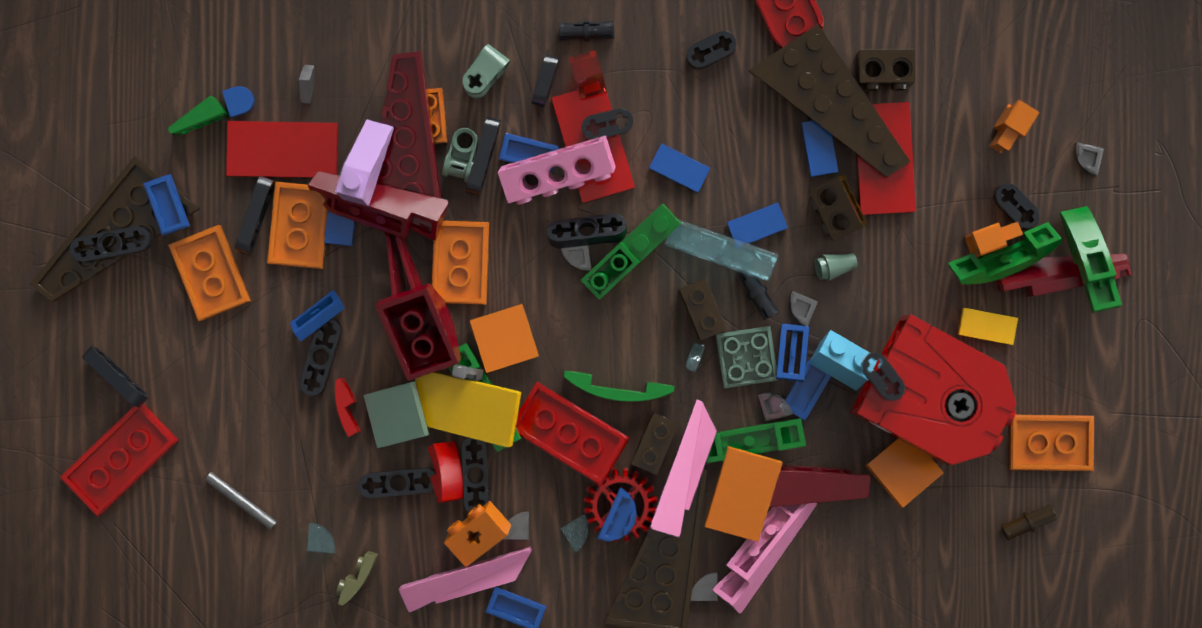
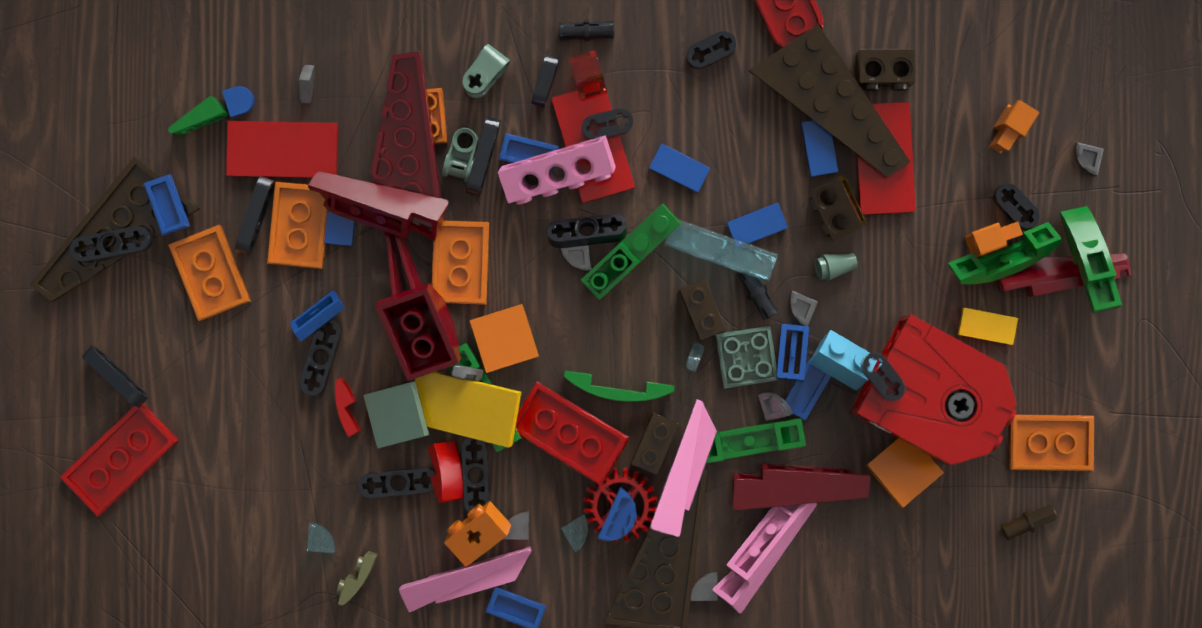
flat silver bar [205,472,277,530] -> none
lavender slope [335,120,394,207] -> none
orange tile [705,446,782,542] -> none

